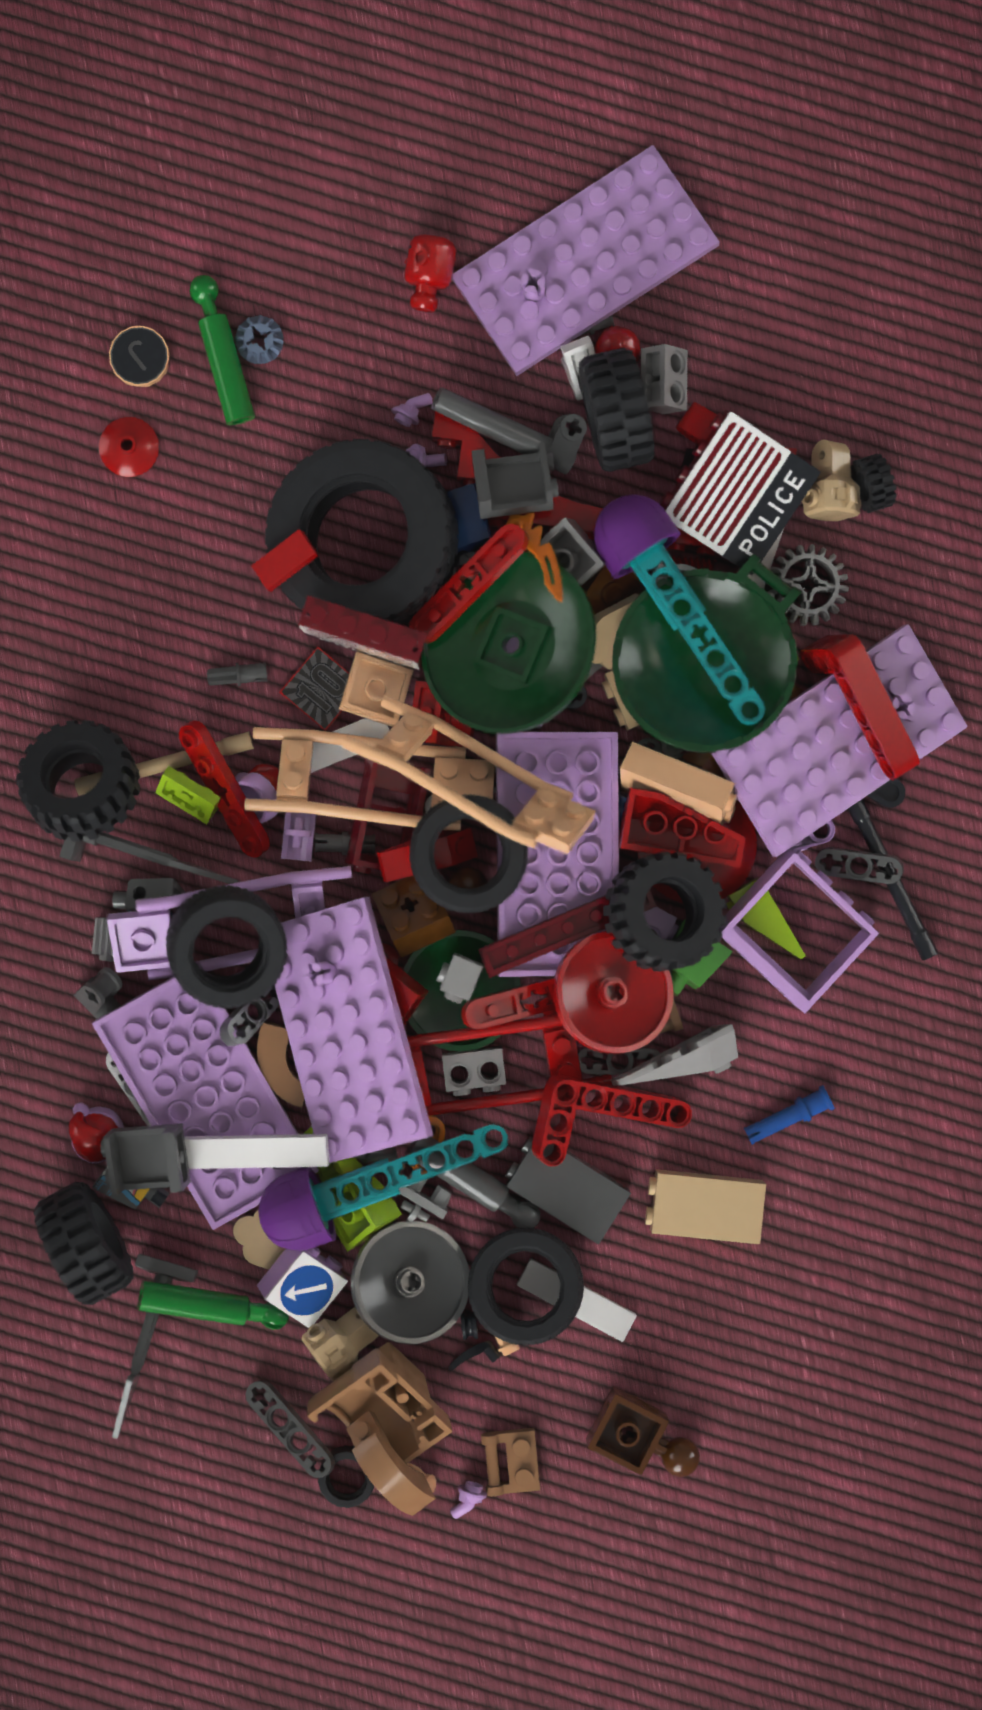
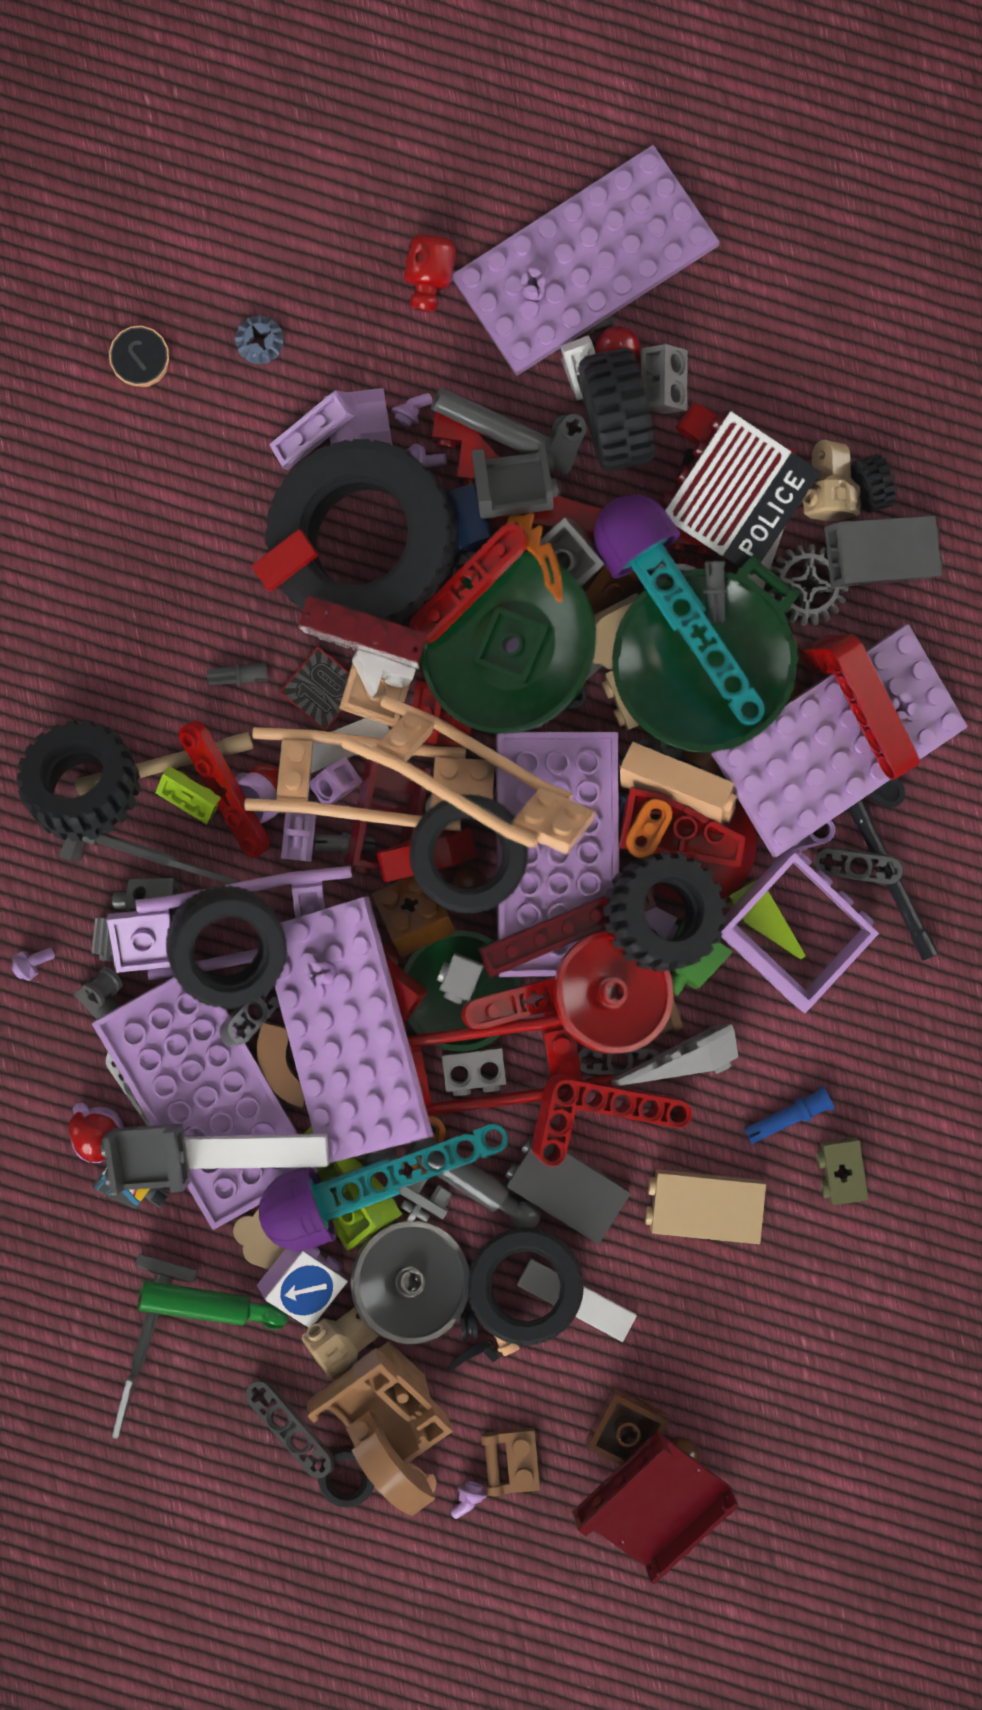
black tyre [34,1182,134,1305] -> none
red dish [99,417,159,477] -> none
green piece [190,275,255,426] -> none
none -> lavender plate [11,947,55,981]
none -> lavender tile [269,390,355,470]
none -> lavender brick [310,757,363,804]
none -> lavender slope [324,388,393,446]
none -> white slope [352,649,416,698]
none -> dark red panel [572,1431,739,1585]
none -> orange plate [626,799,672,857]
none -> dark grey axle [703,561,728,623]
none -> olive brick [816,1137,868,1205]
none -> dark grey brick [824,516,943,588]

